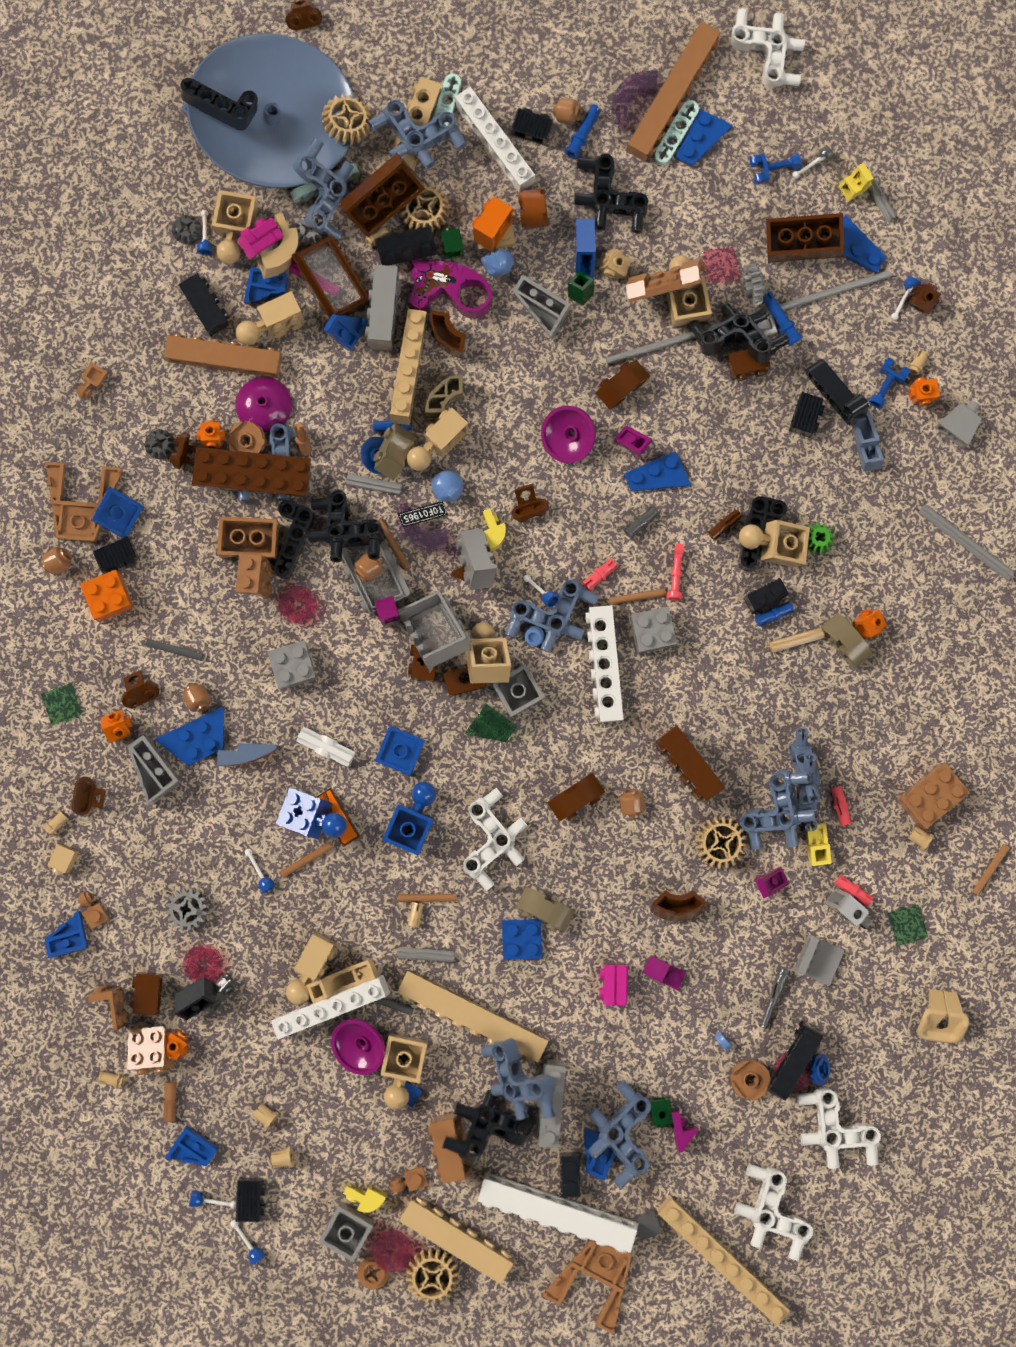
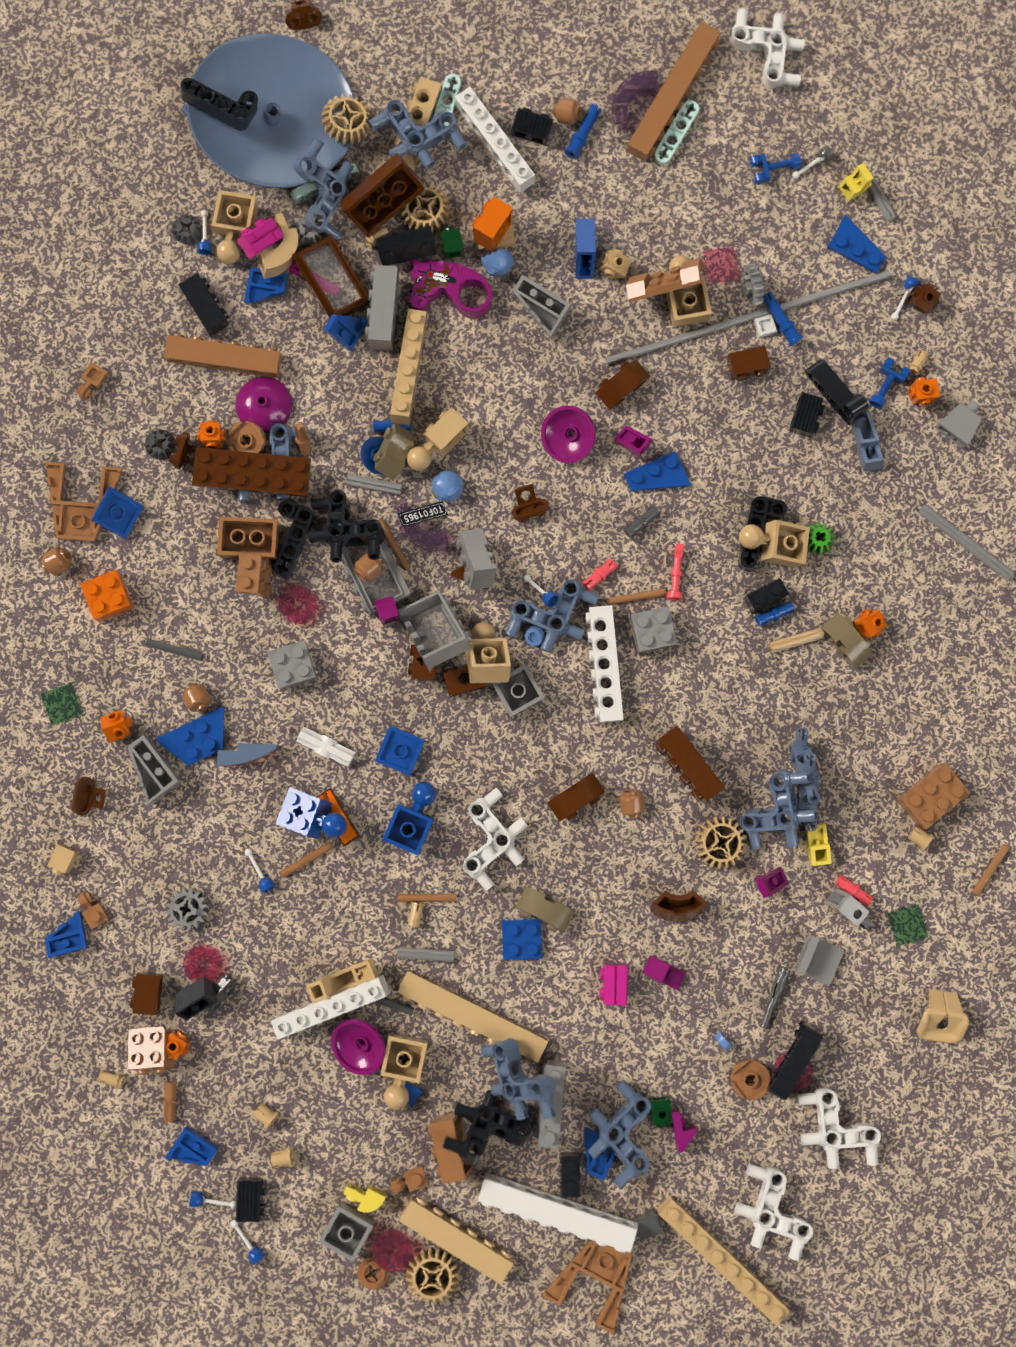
tan pin [44,811,69,836] -> none
medium nougat bracket [88,985,128,1031] -> none
black brick [93,536,140,574] -> none
reddish brown bracket [122,670,159,709] -> none
tan brick [236,291,305,345] -> none
tan brick [286,932,338,1005] -> none
dark tan brick [425,375,463,418] -> none
reddish brown brick [430,310,466,359] -> none
clear green wing [465,704,518,742] -> none
light yellow brick [483,508,506,552] -> none
dark orange brick [518,188,548,229] -> none
dark green brick [568,270,594,306] -> none
black pin [574,153,648,234] -> none
blue wing [675,109,733,167] -> none
black pin [689,303,790,364] -> none
reddish brown axle [707,510,742,541] -> none
reddish brown brick [766,213,844,263] -> none
blue gear [809,1053,830,1086] -> none
coral pin [830,786,853,826] -> none

